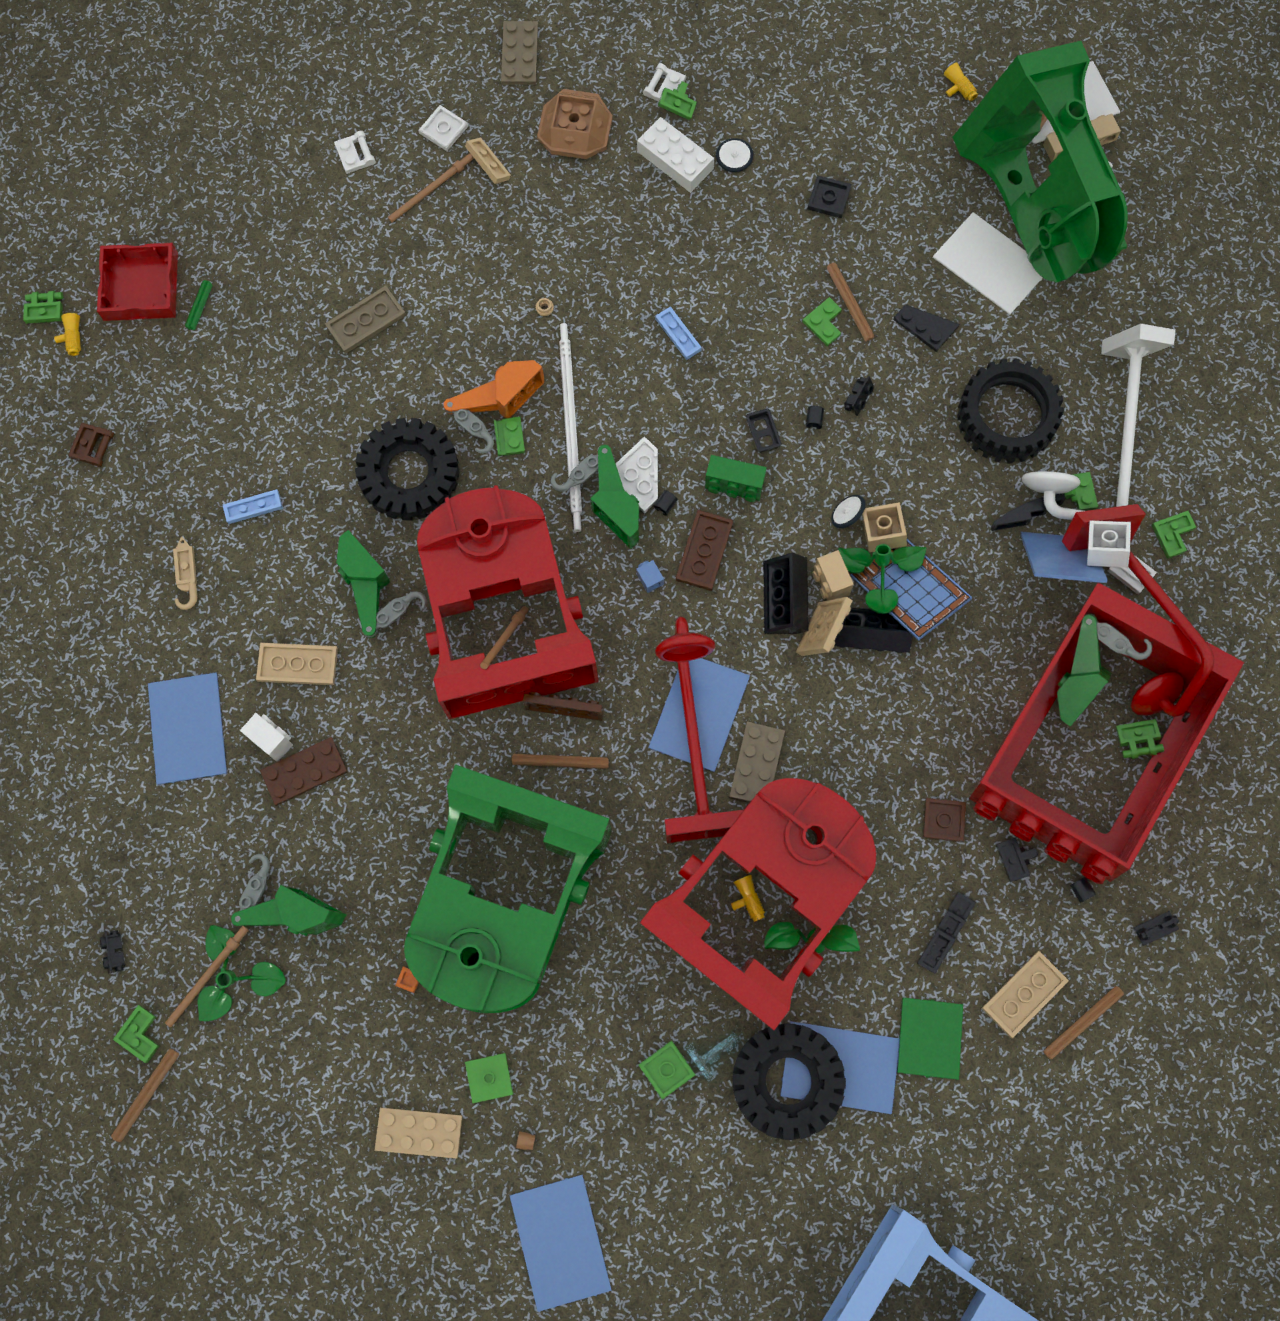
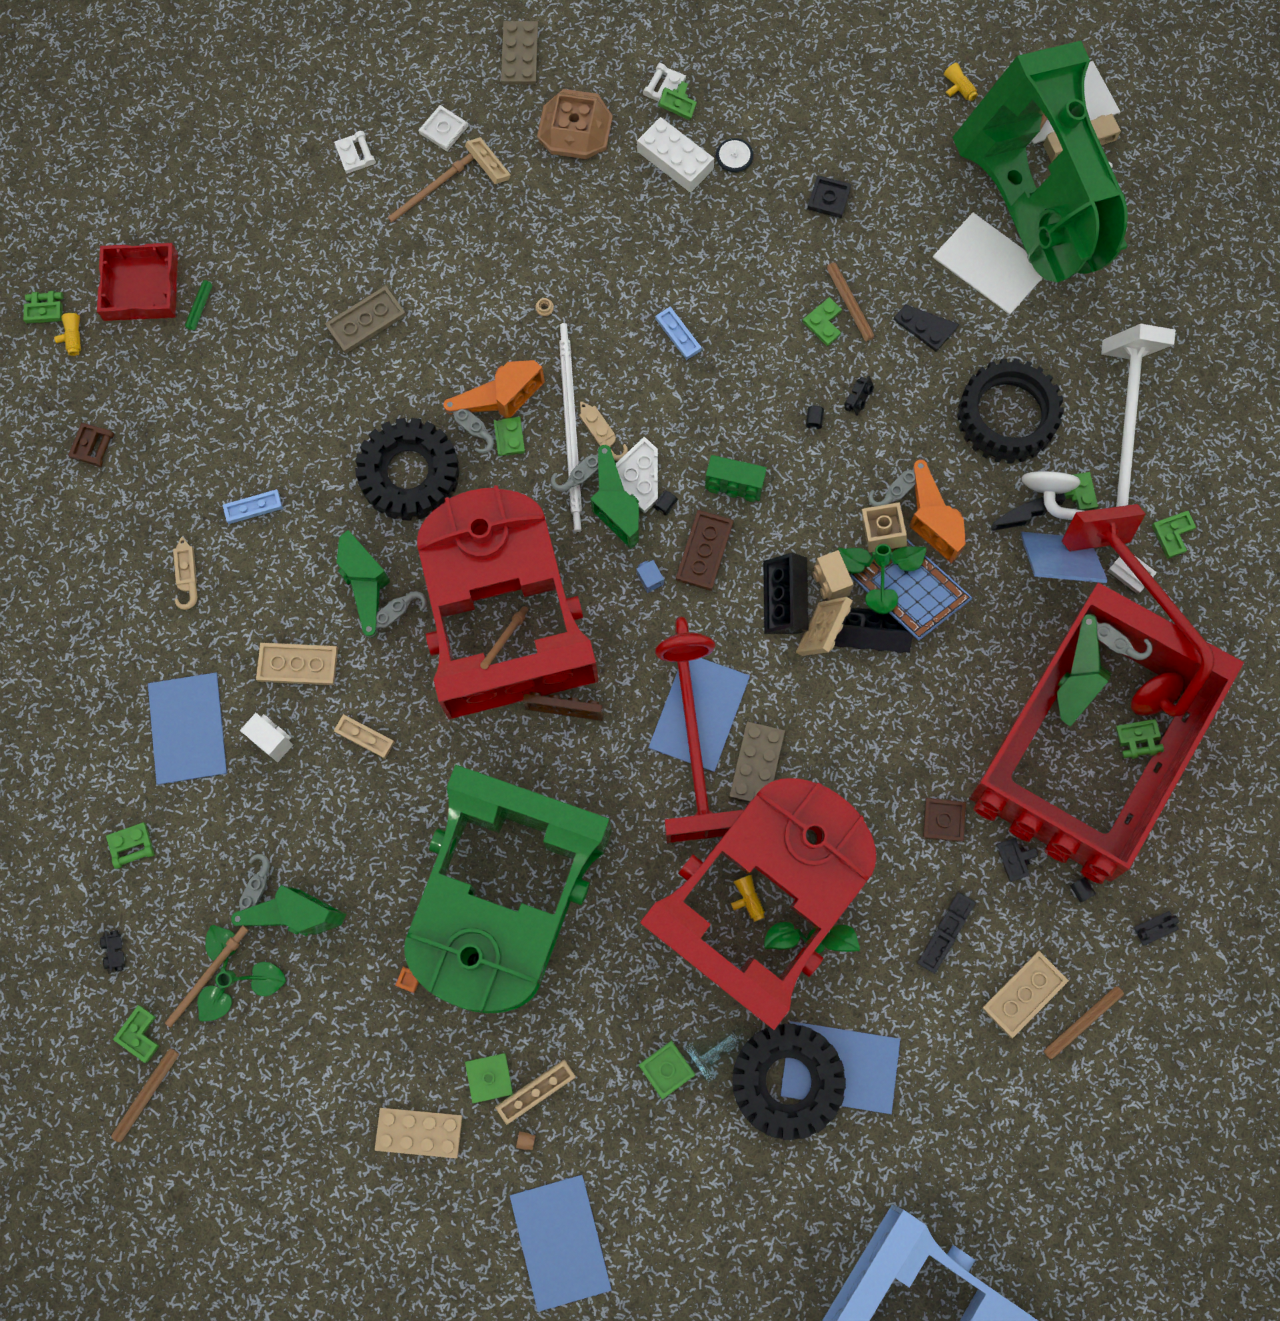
reddish brown plate [260,737,348,806] -> none
medium nougat axle [512,754,609,769] -> none
black piece [746,408,782,453] -> none
white wheel [831,495,866,528] -> none
green piece [897,997,963,1080] -> none
white brick [1087,521,1131,568] -> none
none -> bright green plate [106,822,155,869]
none -> tan plate [334,714,395,759]
none -> tan brick [495,1059,576,1125]
none -> tan plate [579,402,628,461]
none -> orange slope [868,460,966,564]

